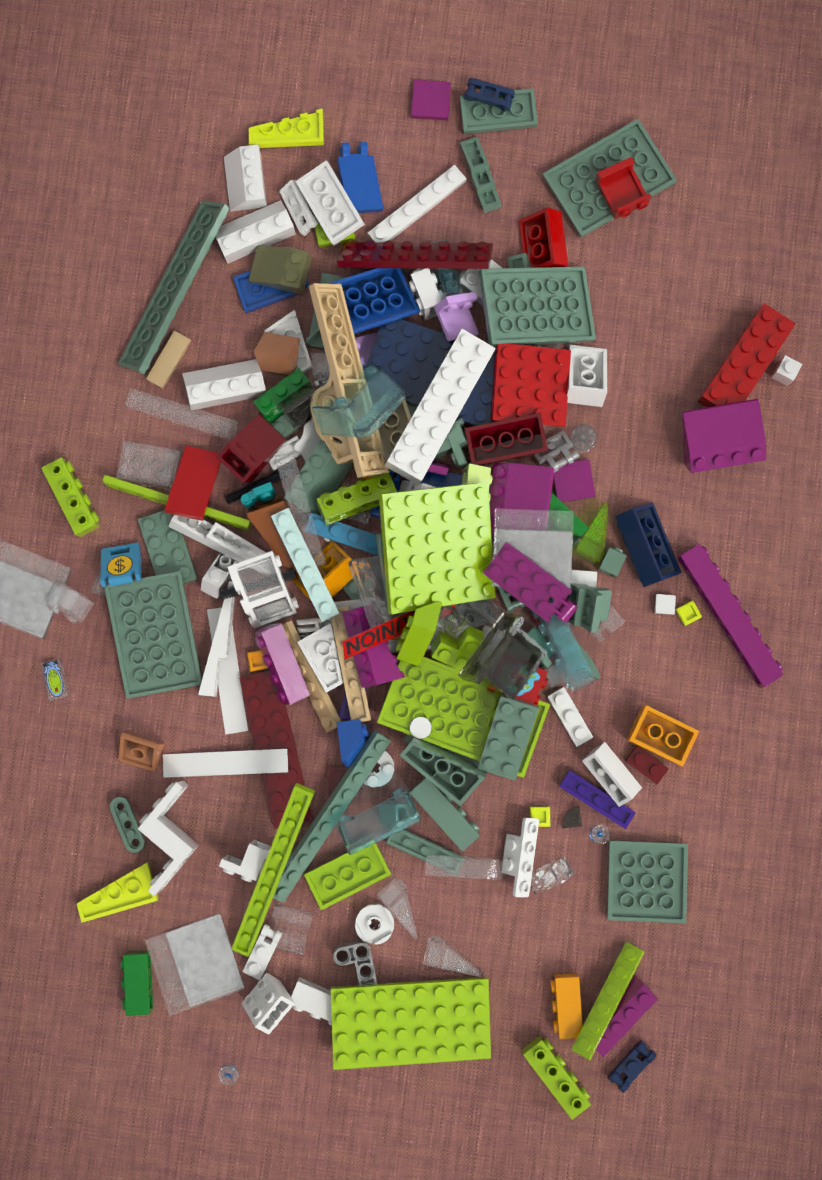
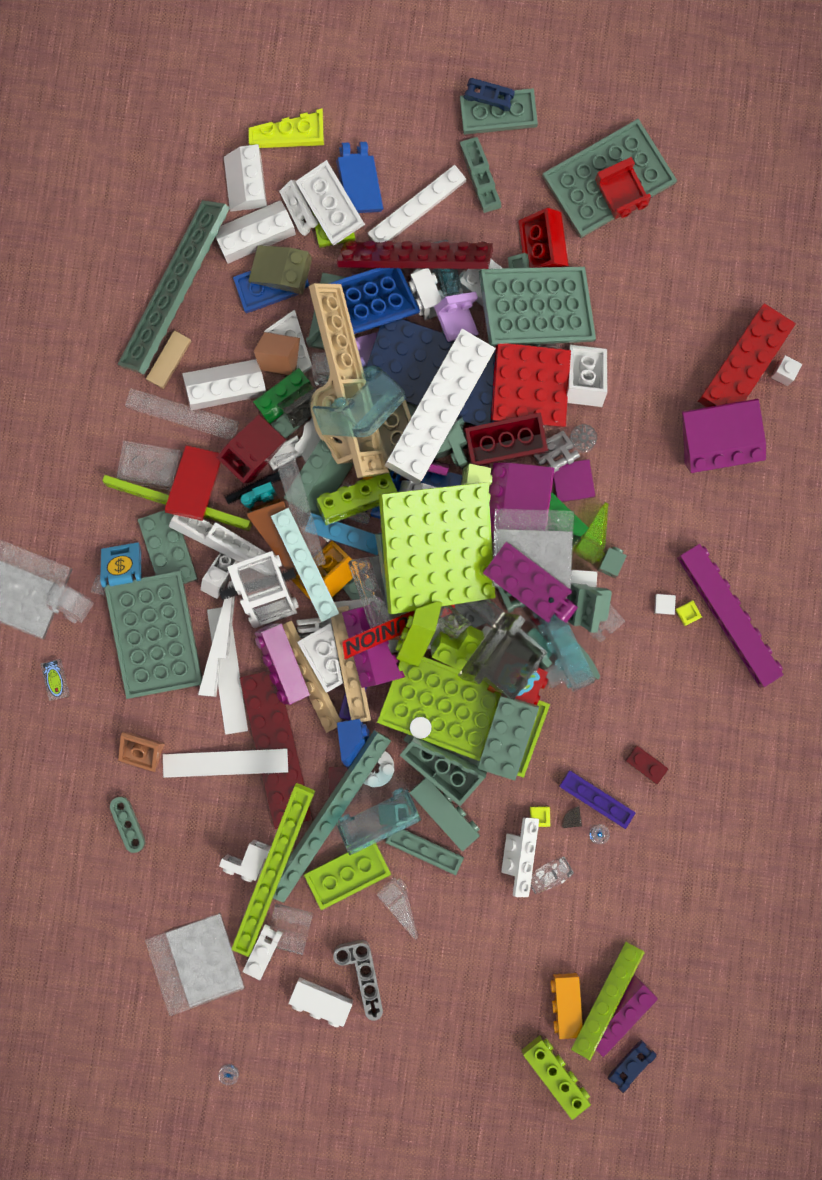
lime brick [41,457,100,537] -> none
neon yellow wing [77,862,159,923] -> none
green brick [121,950,153,1016] -> none
white bracket [138,780,199,896] -> none
white brick [241,973,295,1034] -> none
light orange tile [247,650,269,672] -> none
lime plate [330,977,491,1070] -> none
white plate [355,903,394,944] -> none
magenta tile [411,80,451,121] -> none
clear slope [423,935,482,977] -> none
clear slope [425,855,503,879] -> none
white plate [547,687,593,747] -> none
white brick [582,742,642,807] -> none
sand green plate [607,840,688,923] -> none
dark blue slope [615,503,681,587] -> none
light orange brick [626,705,699,767] -> none

